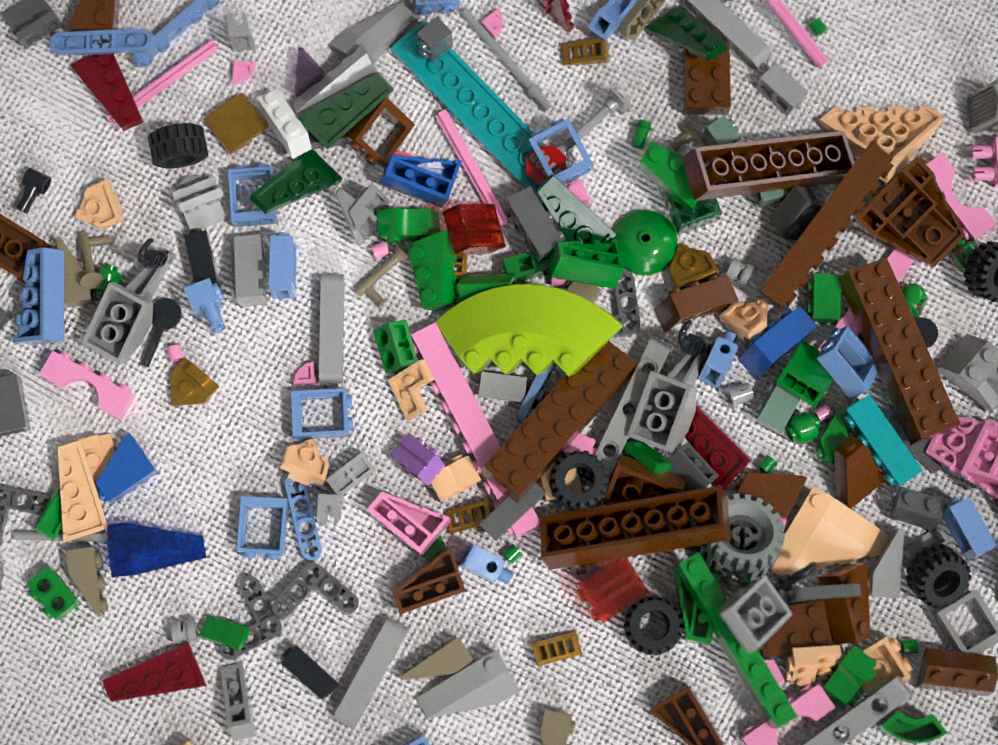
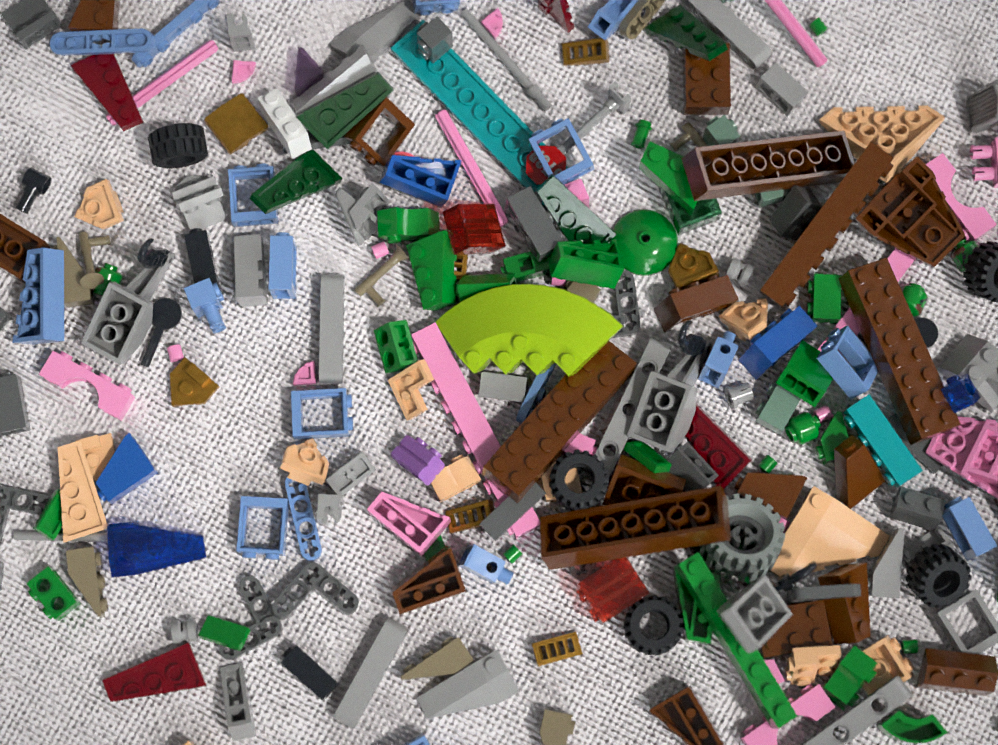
none -> clear blue brick [941,374,981,413]

